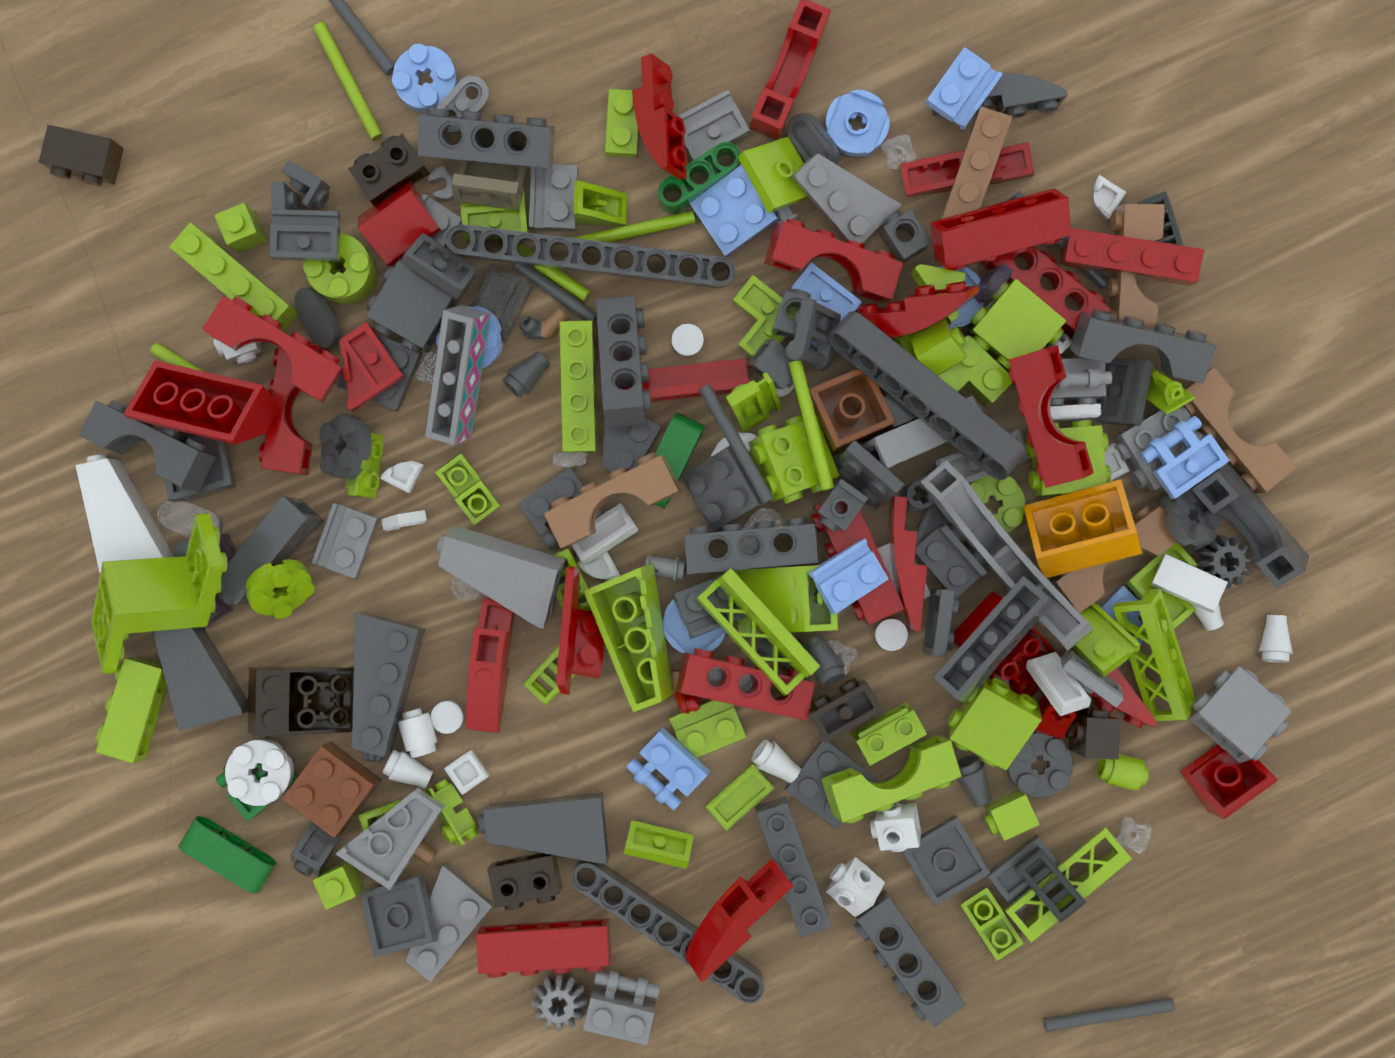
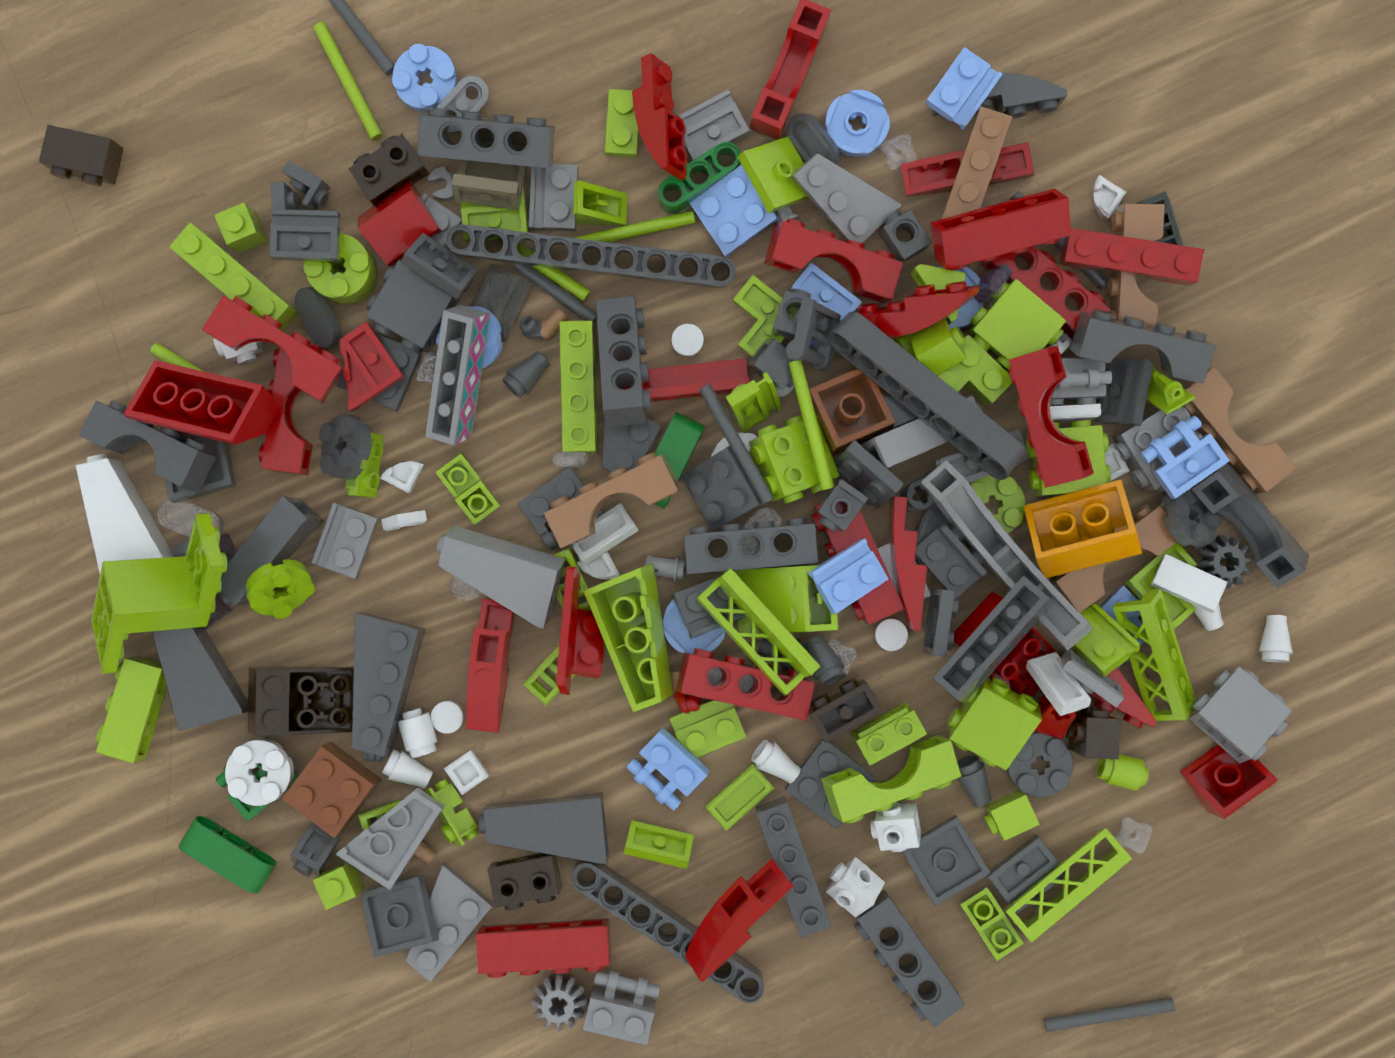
pearl dark grey slope [1016,849,1087,923] -> none

